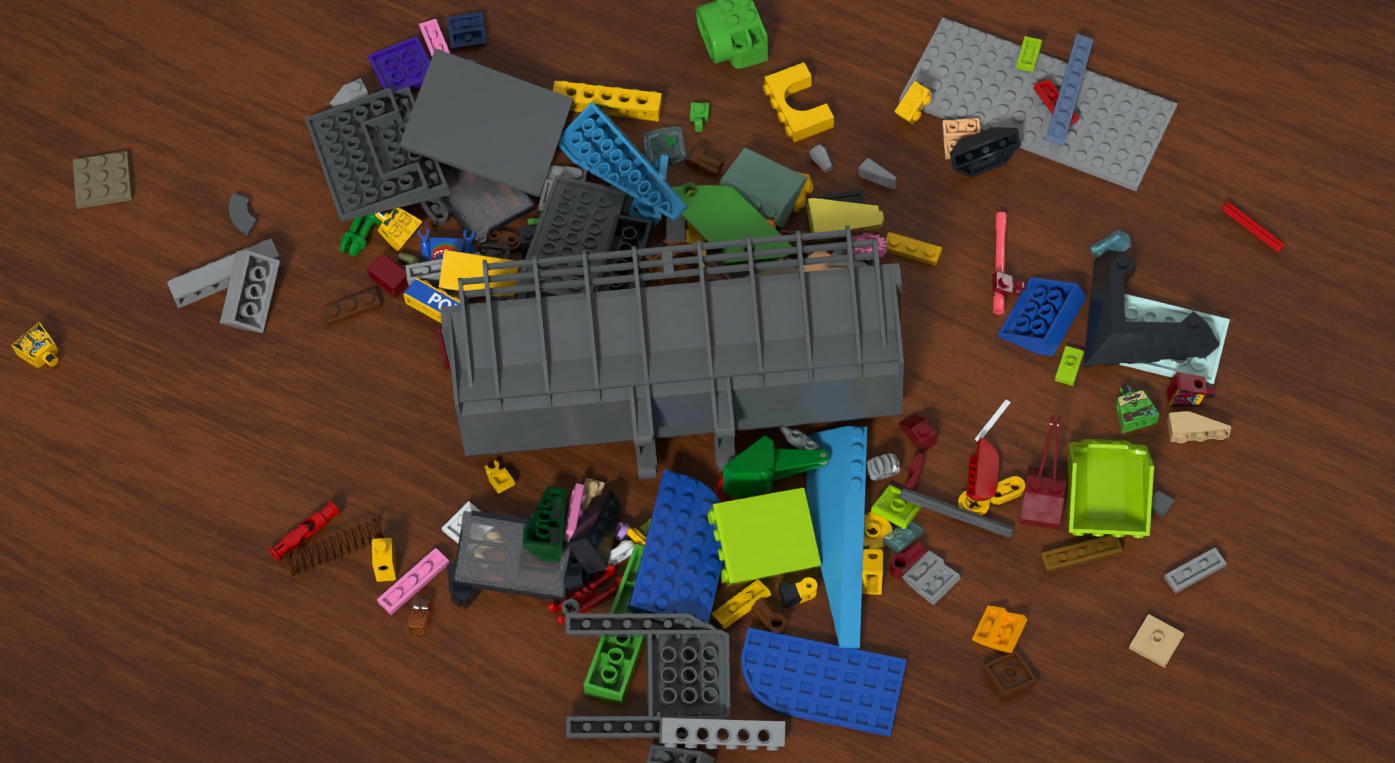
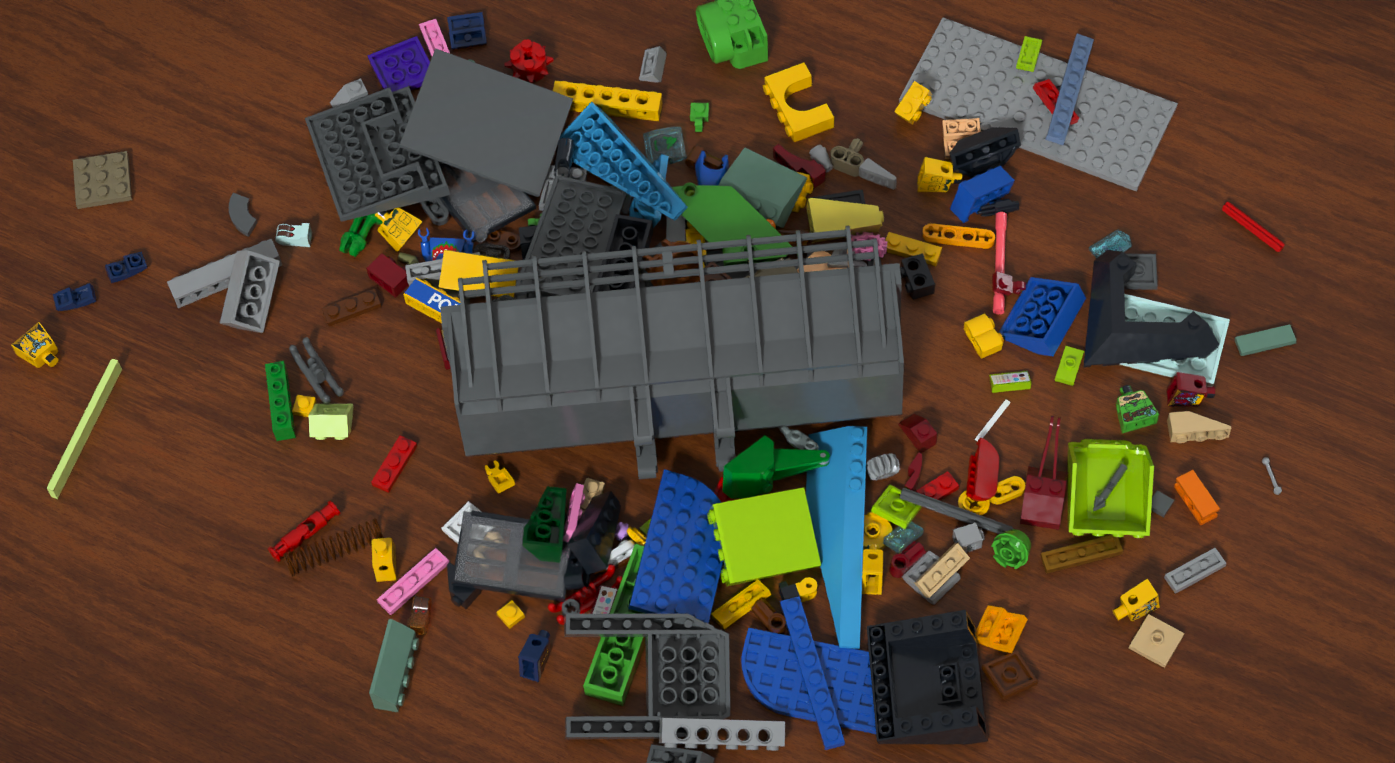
none -> yellowish green tile [47,359,122,499]
none -> dark blue slope [53,283,97,311]
none -> dark blue slope [105,252,147,283]
none -> green brick [265,361,296,441]
none -> light aqua leg [275,223,312,247]
none -> dark grey piece [289,337,344,404]
none -> yellow plate [292,395,316,417]
none -> yellowish green slope [309,404,353,440]
none -> sand green slope [369,619,419,712]
none -> red plate [371,435,417,493]
none -> yellow plate [496,600,525,629]
none -> red brick [504,39,554,83]
none -> dark blue torso [518,630,550,682]
none -> black piece [554,138,575,178]
none -> slope [590,585,618,614]
none -> light grey slope [639,46,667,82]
none -> blue animal [695,151,729,186]
none -> dark red slope [773,144,826,189]
none -> blue plate [780,596,845,750]
none -> dark tan beam [830,138,864,177]
none -> black slope [867,610,988,744]
none -> black brick [900,253,935,300]
none -> tan plate [914,543,970,598]
none -> red plate [916,471,959,501]
none -> yellow torso [917,157,962,192]
none -> light orange beam [922,223,995,249]
none -> blue wedge [950,166,1015,223]
none -> light grey brick [952,523,985,553]
none -> yellow brick [964,314,1004,359]
none -> black piece [977,199,1019,217]
none -> slope [989,371,1031,393]
none -> bright green cone [991,529,1031,569]
none -> dark grey piece [1093,464,1128,512]
none -> yellow torso [1112,579,1160,621]
none -> dark grey tile [1124,254,1158,290]
none -> orange piece [1174,470,1220,526]
none -> sand green tile [1234,324,1297,356]
none -> light grey hinge [1262,457,1282,495]

